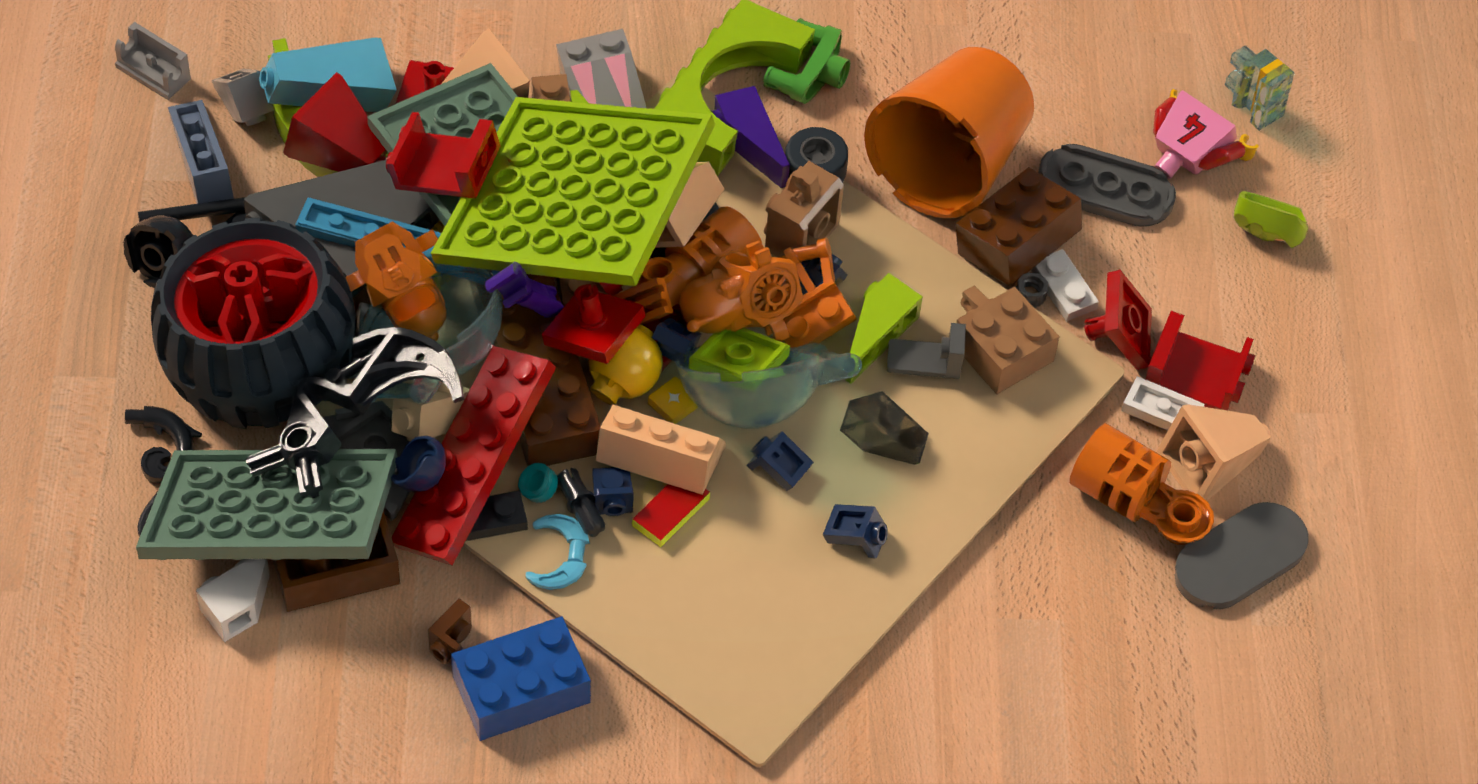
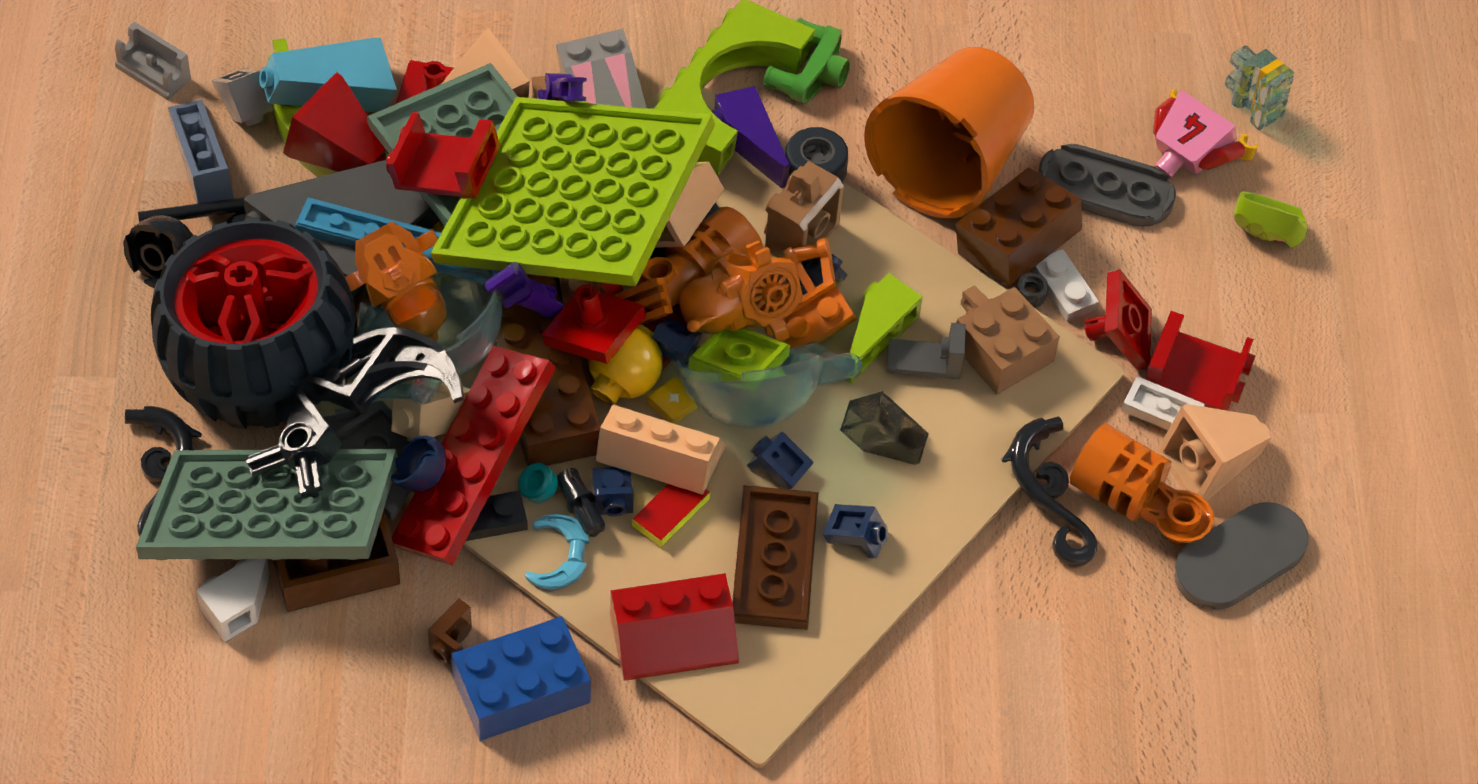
none -> dark purple piece [538,73,587,102]
none -> red slope [610,573,739,681]
none -> reddish brown tile [732,485,819,630]
none -> black plant [1001,416,1098,567]

